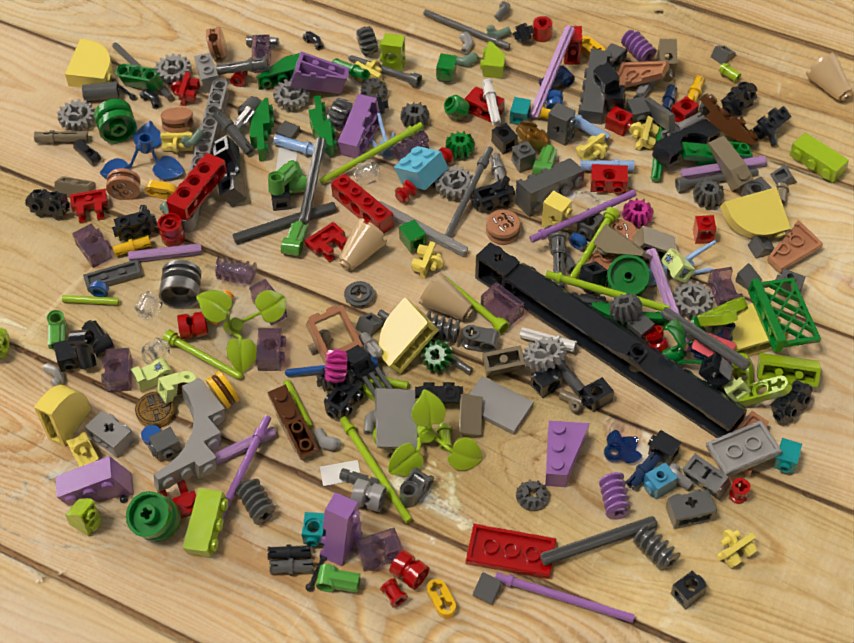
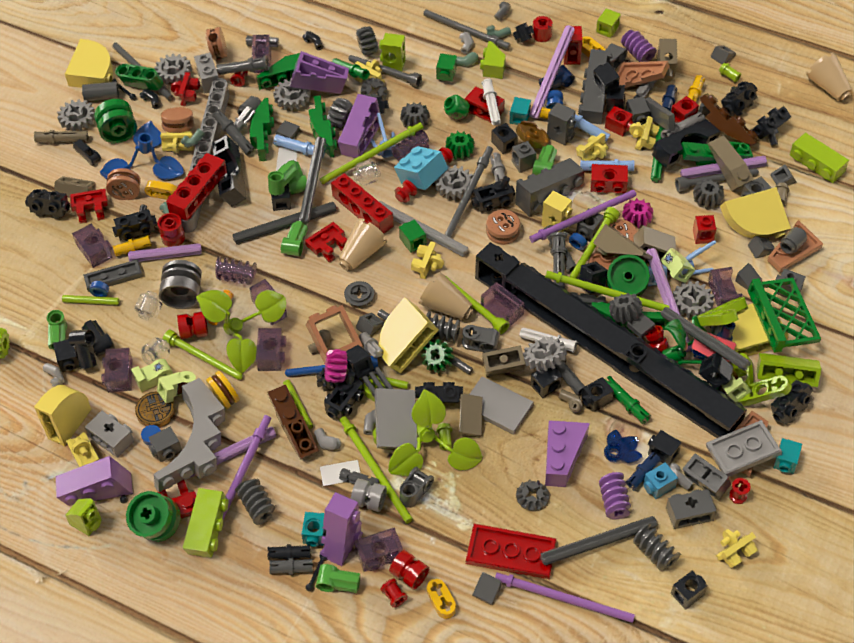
none -> lime brick [596,8,621,38]
none -> green pin [605,376,651,424]
none -> dark grey brick [780,227,807,254]

